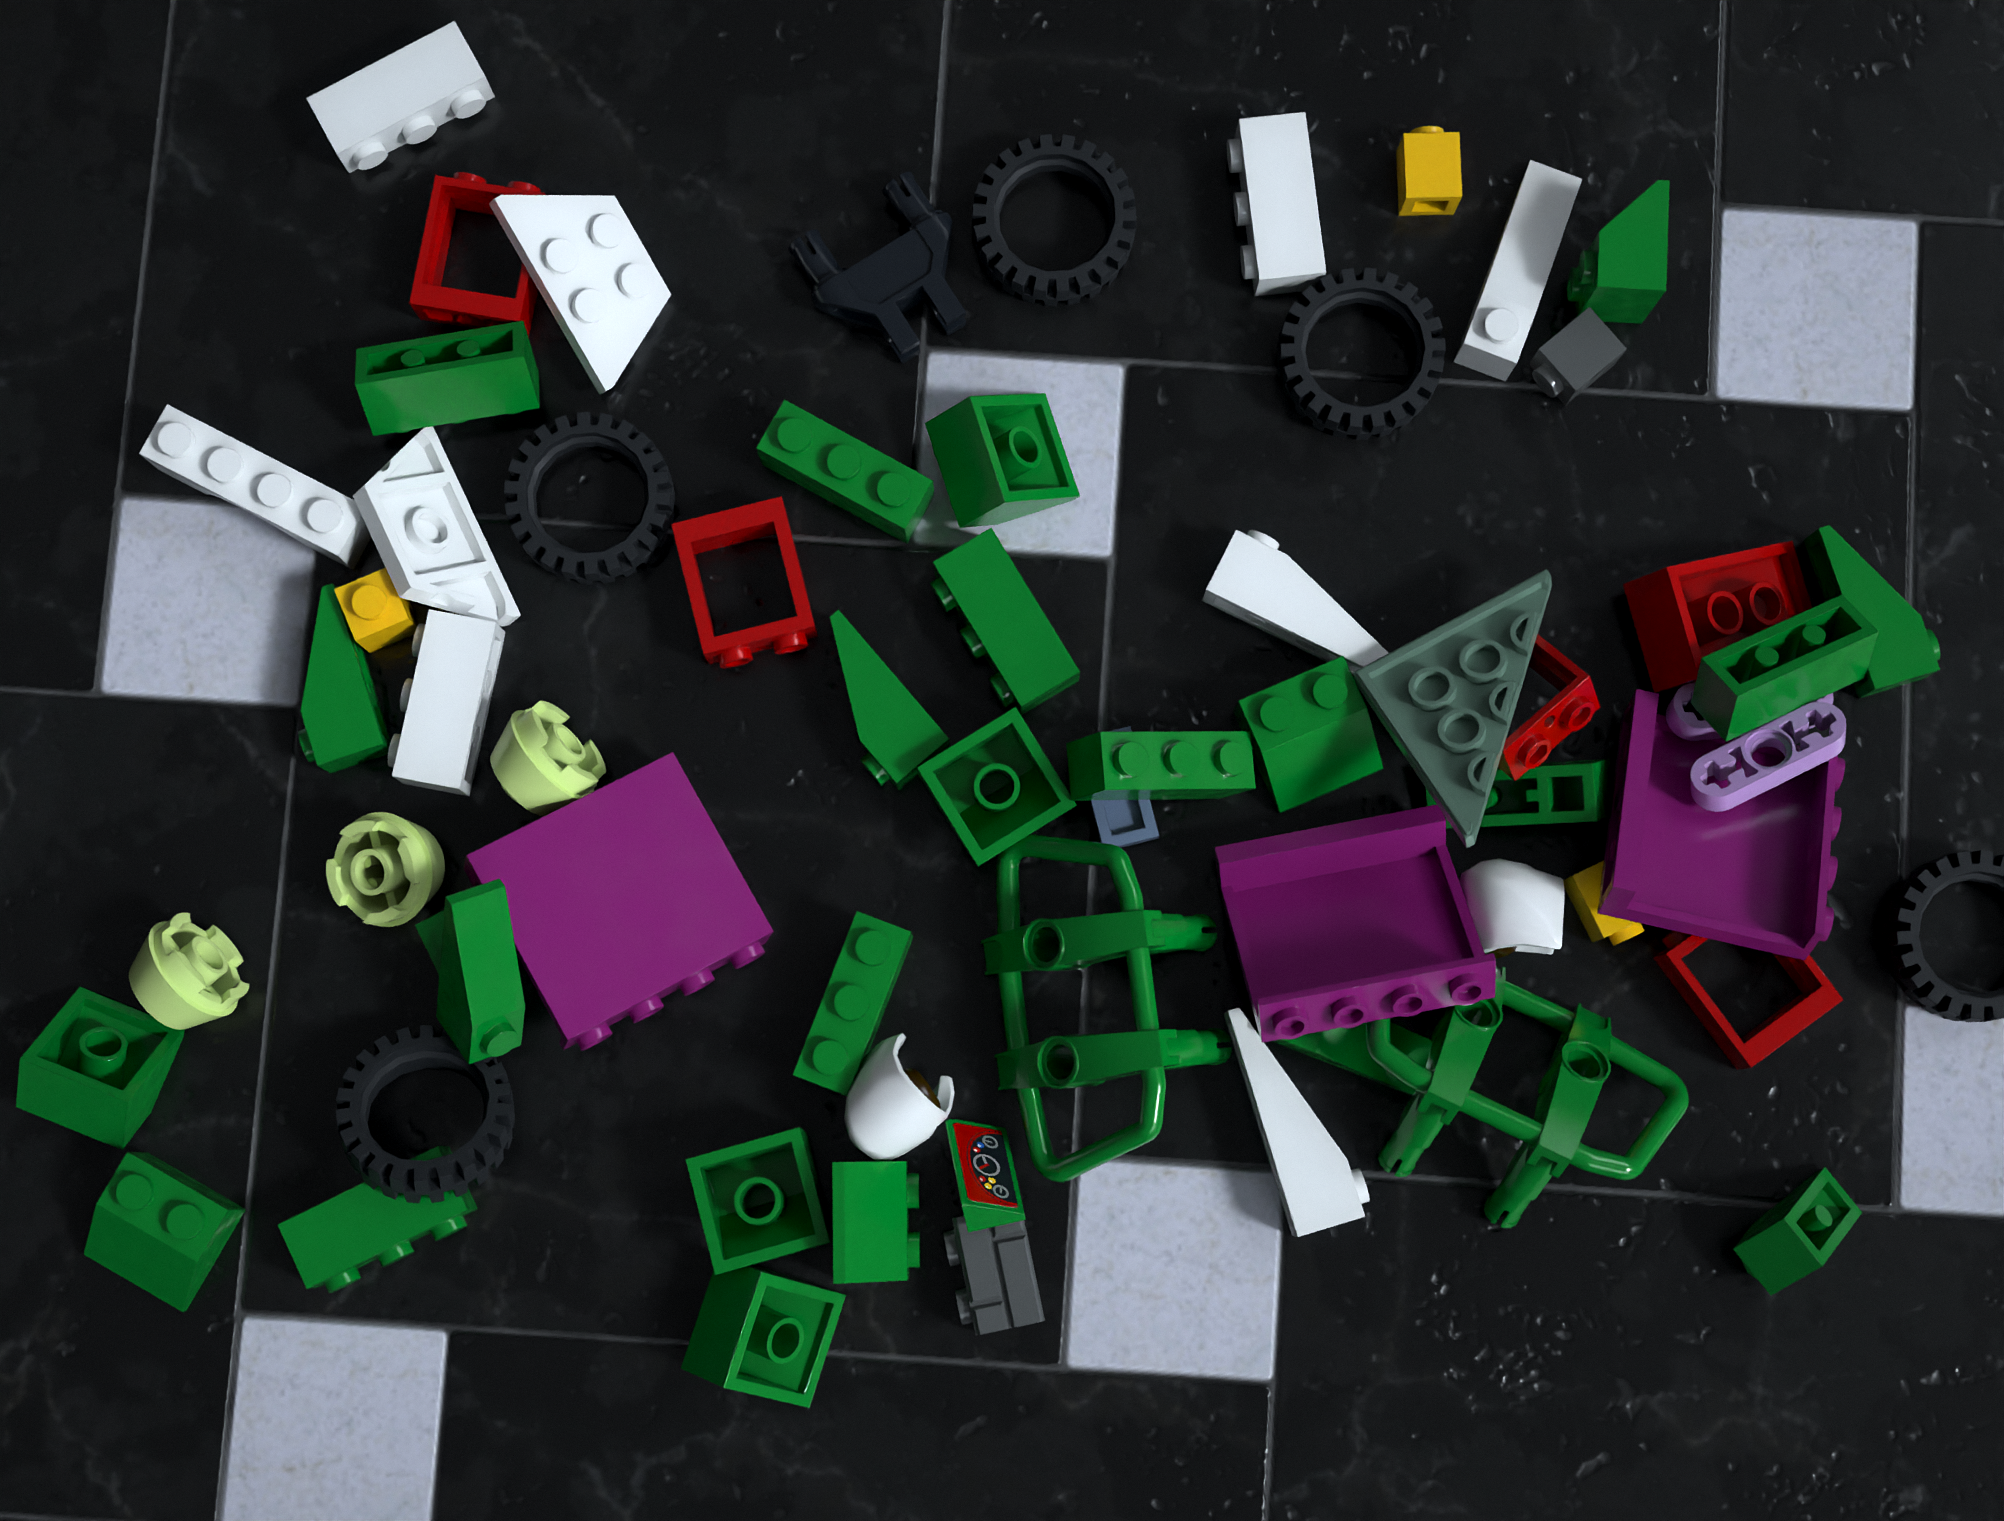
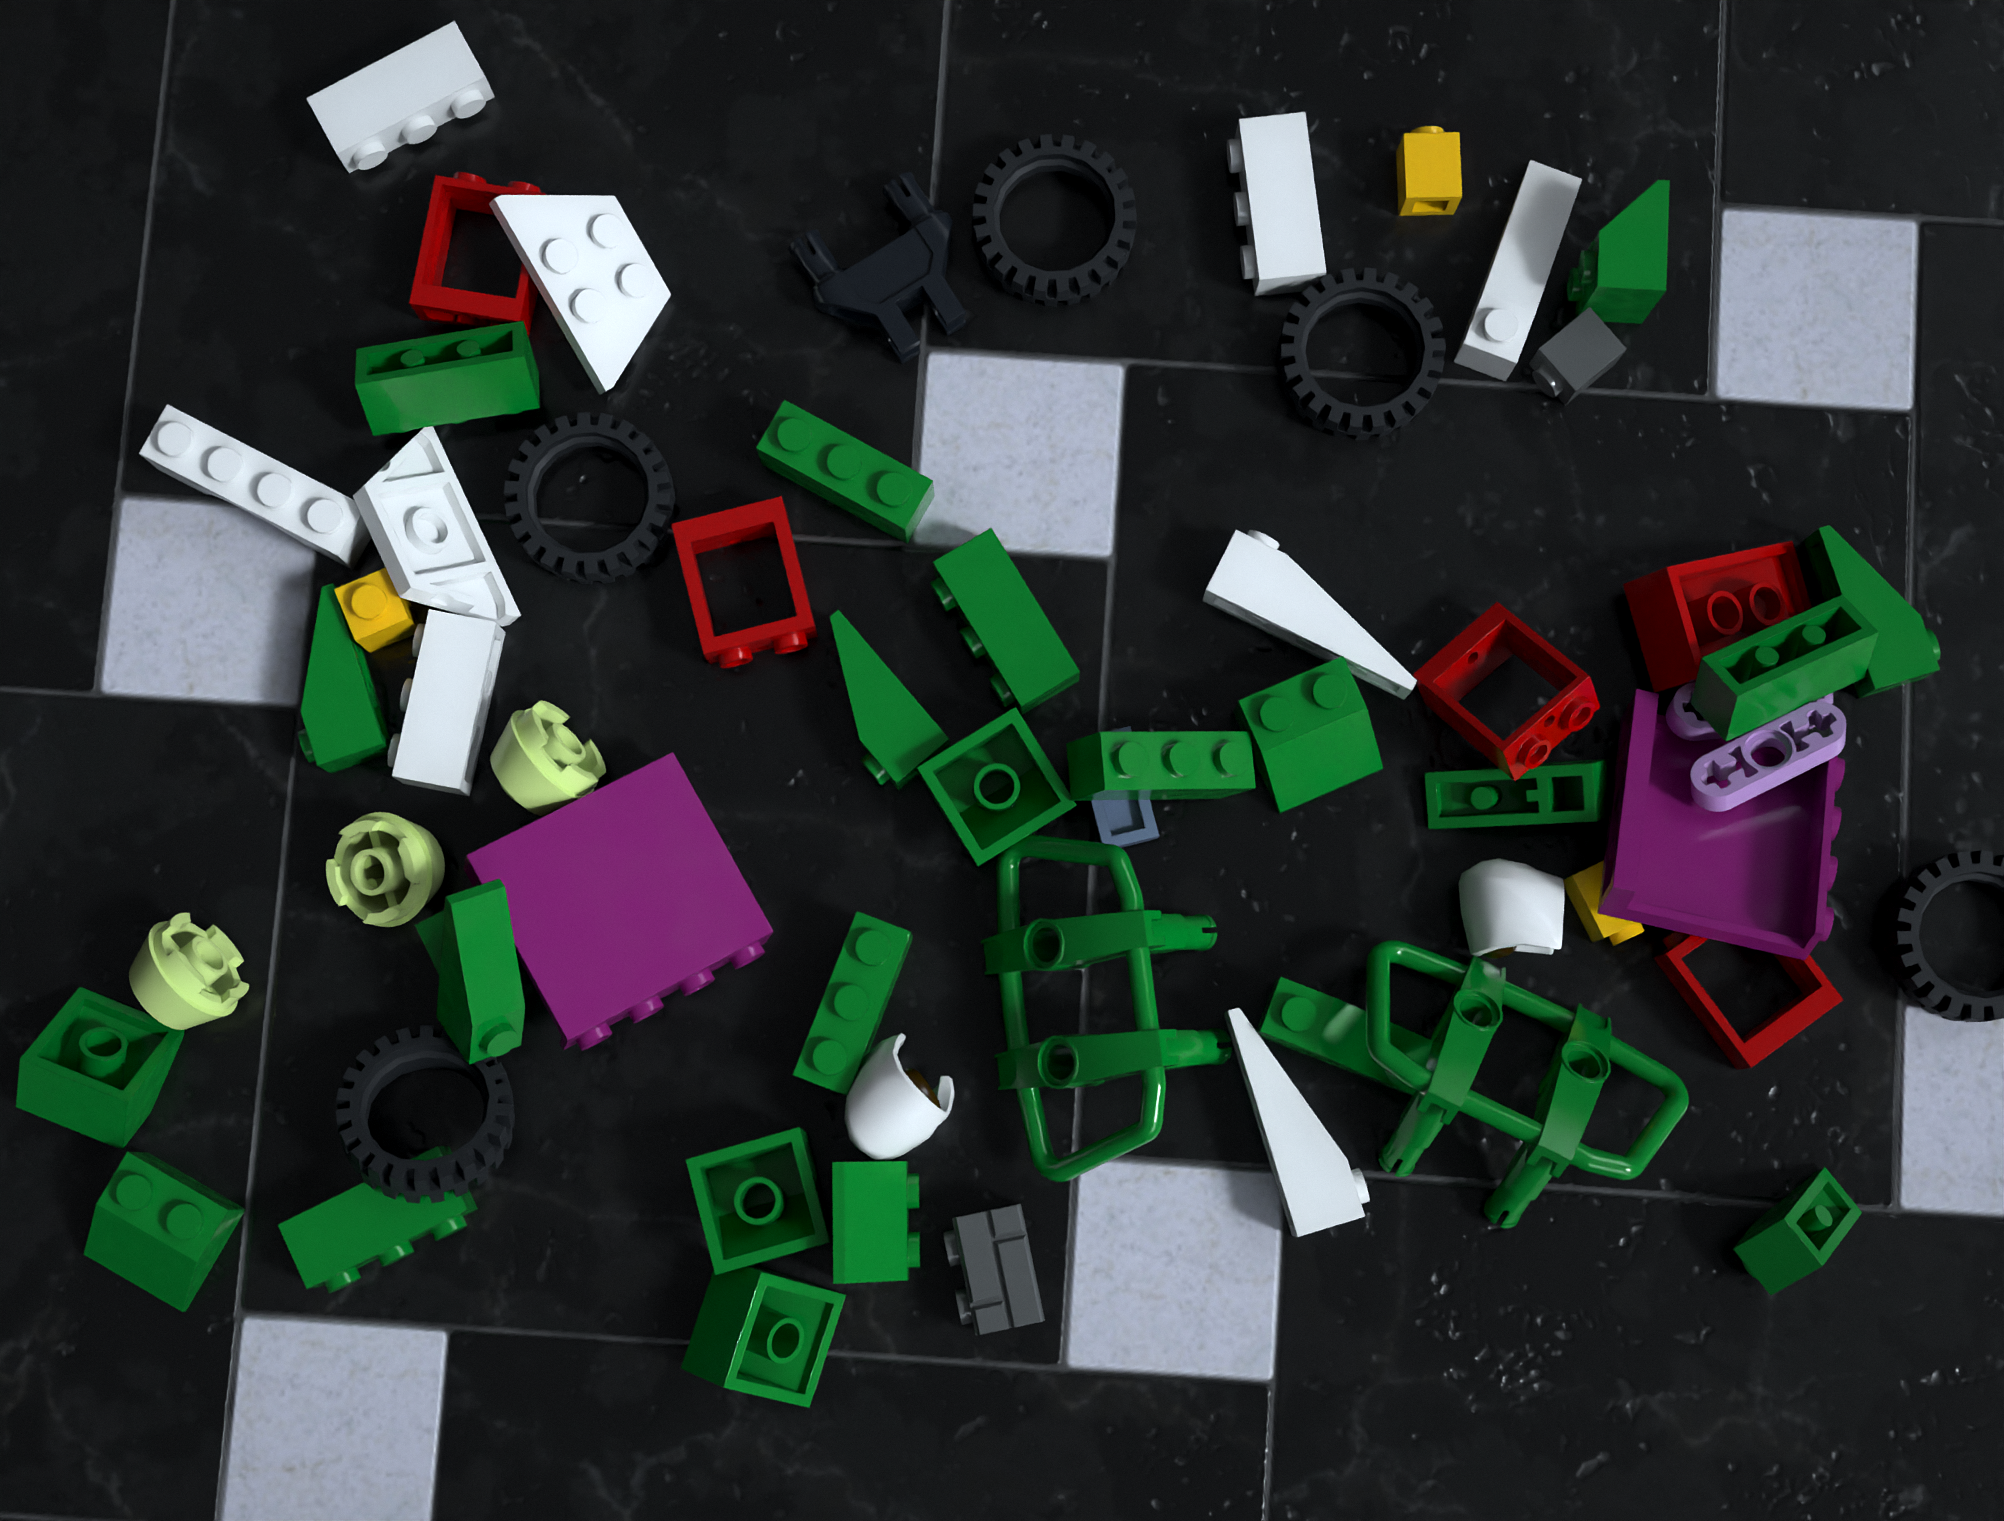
green slope [925,393,1080,528] -> none
slope [945,1119,1026,1233] -> none
magenta panel [1215,805,1496,1043] -> none
sand green tile [1353,569,1552,848] -> none

